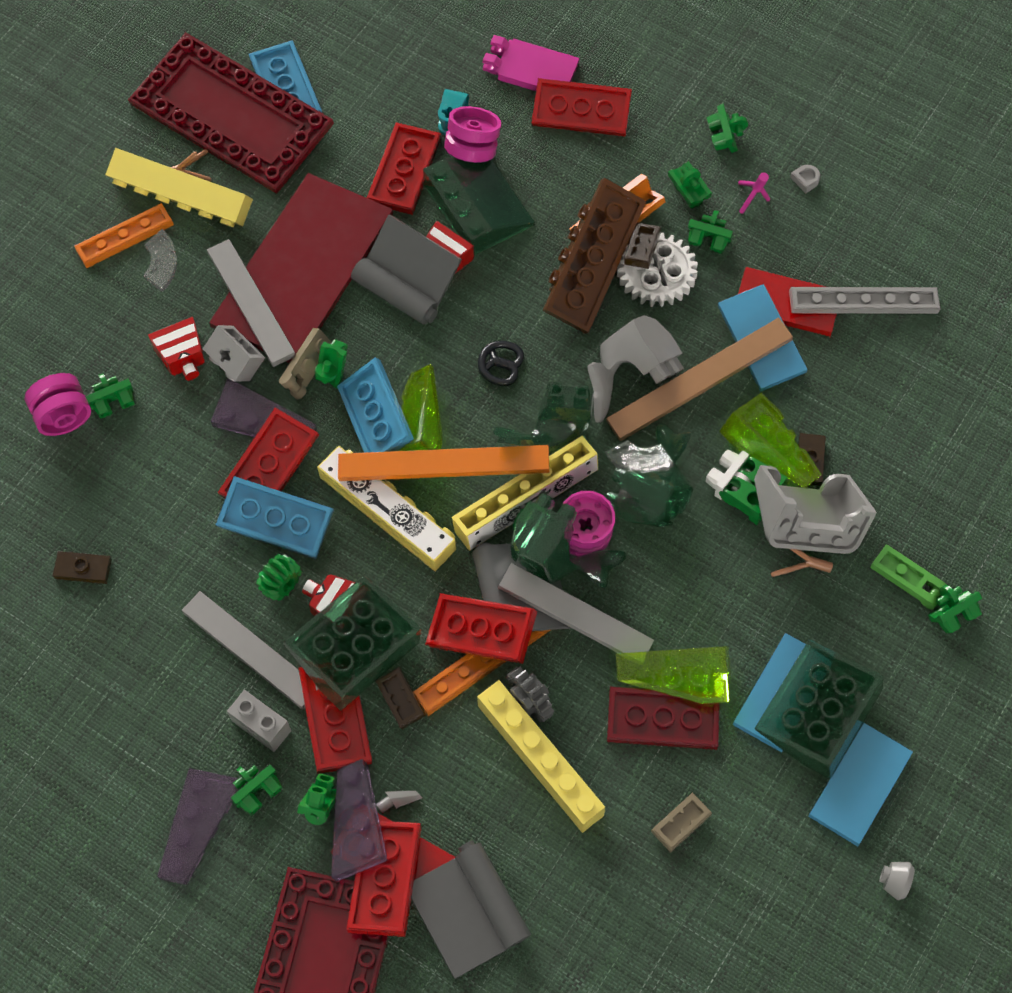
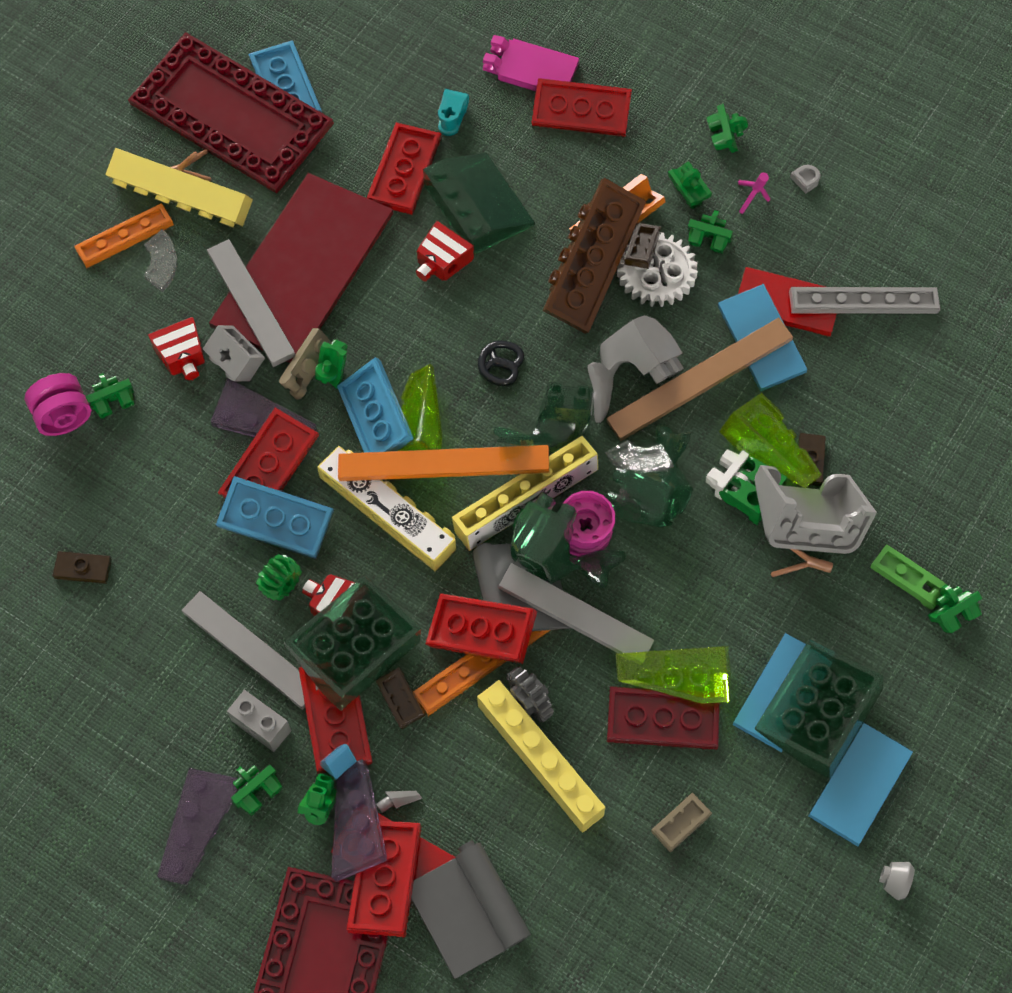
dark grey door [351,215,462,325] -> none
dark pink wheel [444,106,501,163] -> none
none -> dark azure slope [320,744,357,779]

